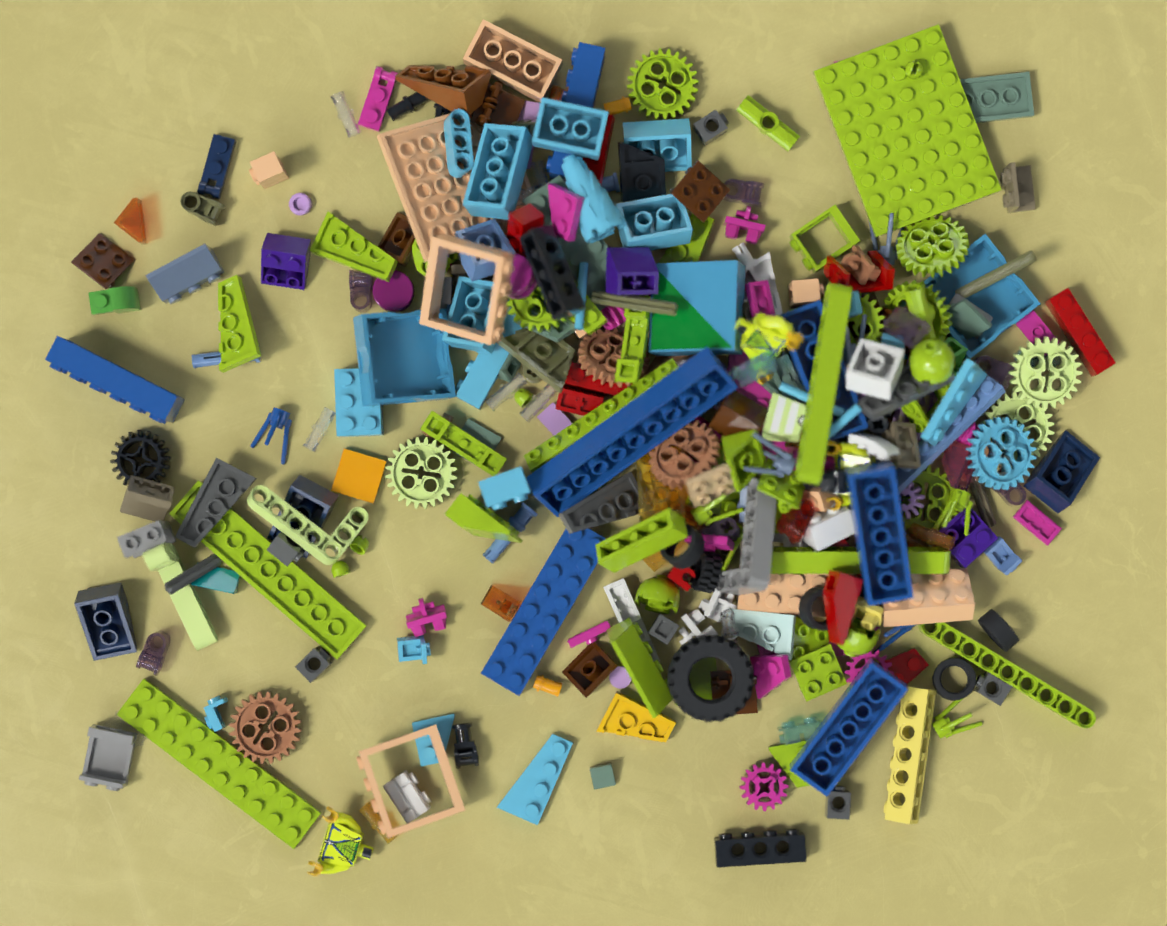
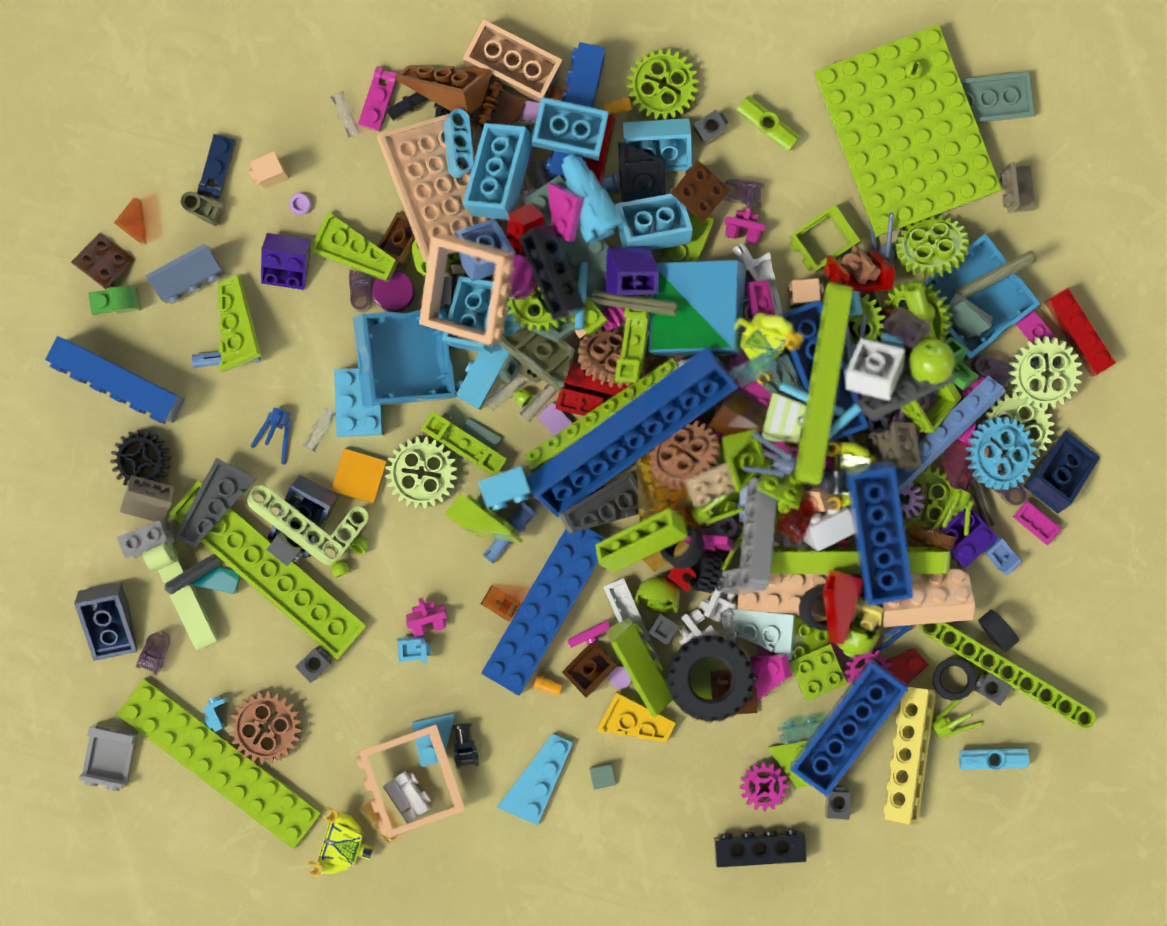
white slope [849,433,899,460] -> none
medium azure wing [921,359,987,446] -> none
none -> medium azure piece [959,748,1029,770]

